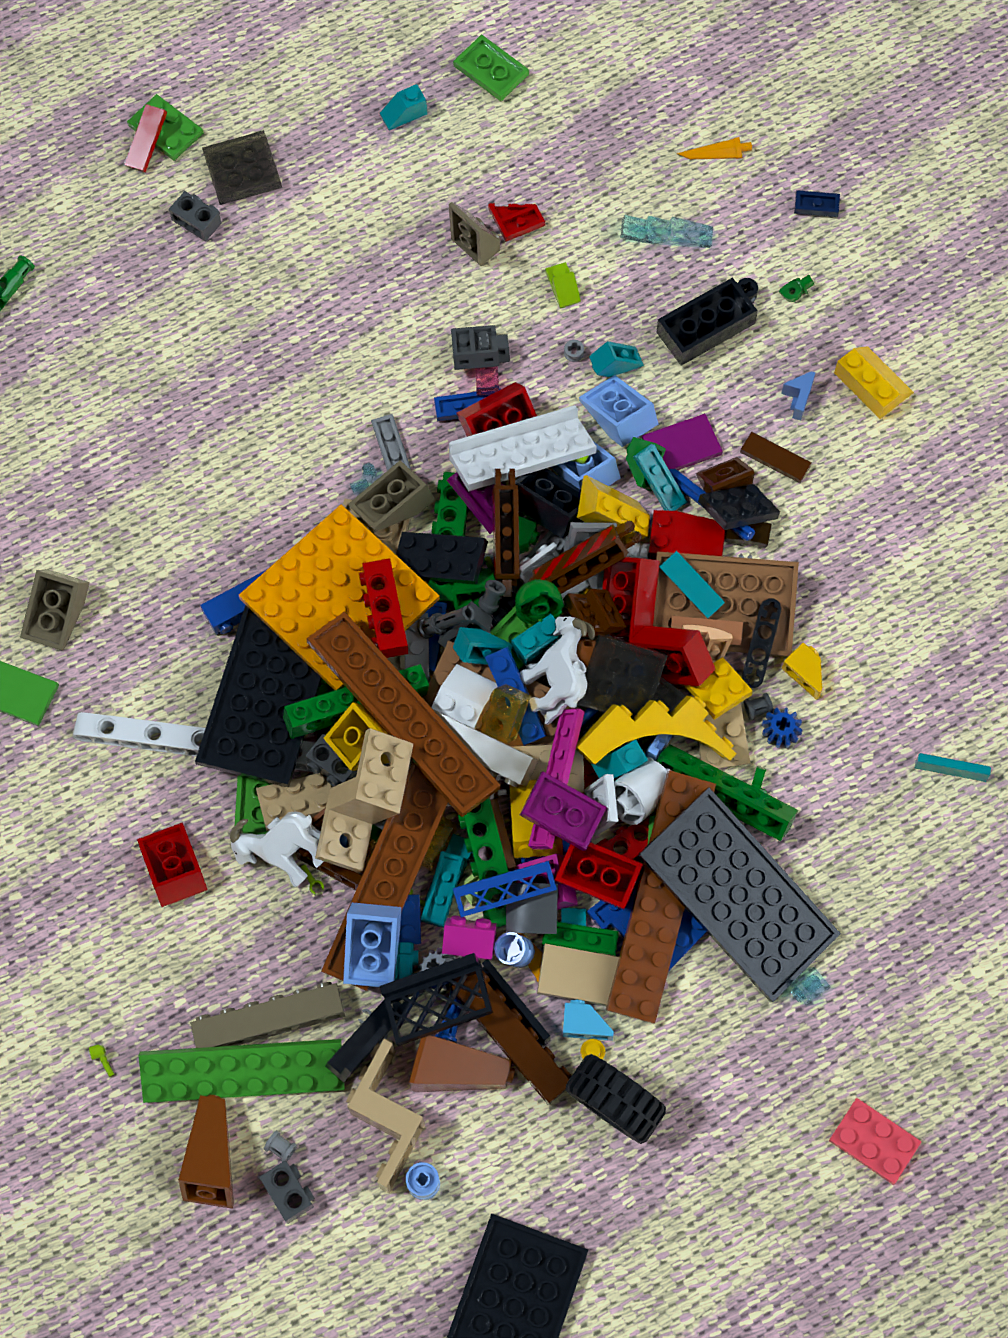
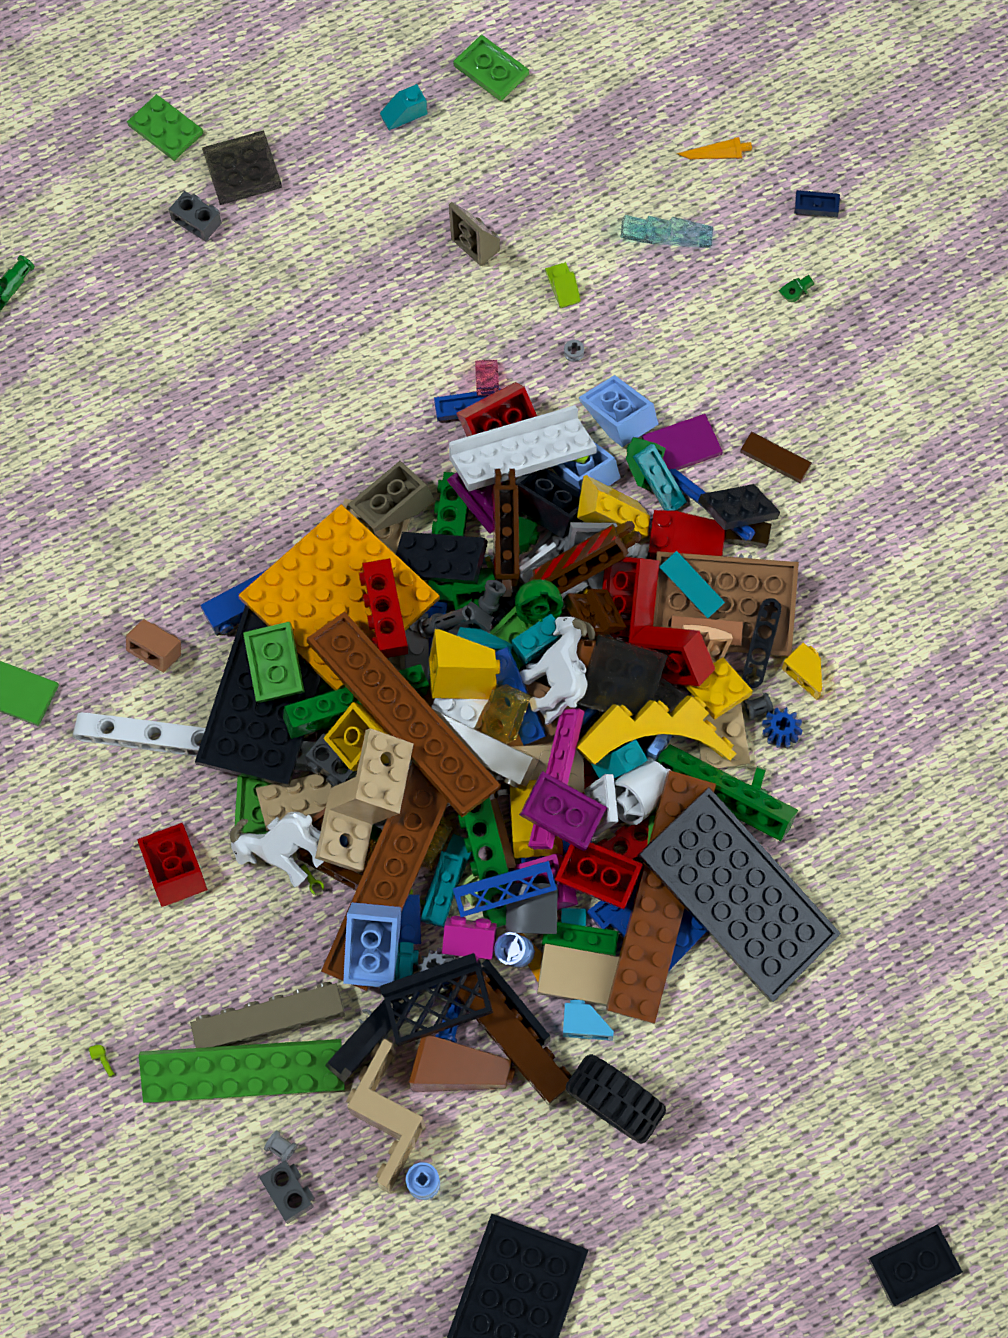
dark tan slope [20,569,90,651] -> none
tile [124,104,167,173] -> none
dark orange slope [178,1095,234,1209] -> none
clear light blue arm [349,463,377,494] -> none
light grey tile [371,414,412,471] -> none
dark grey piece [451,325,510,370] -> none
red wing [488,203,545,242] -> none
yellow plate [580,1039,605,1060] -> none
teal slope [589,341,644,377] -> none
black brick [656,277,758,366] -> none
reddish brown slope [696,457,755,493] -> none
black wheel [737,278,758,303] -> none
medium blue slope [781,371,816,421] -> none
clear light blue bracket [791,967,830,1005] -> none
coral plate [829,1098,922,1185] -> none
yellow slope [834,346,914,419] -> none
teal tile [914,753,991,782] -> none
none -> nougat brick [126,619,181,673]
none -> bright green plate [243,622,305,703]
none -> yellow slope [429,629,500,699]
none -> black plate [868,1224,963,1307]

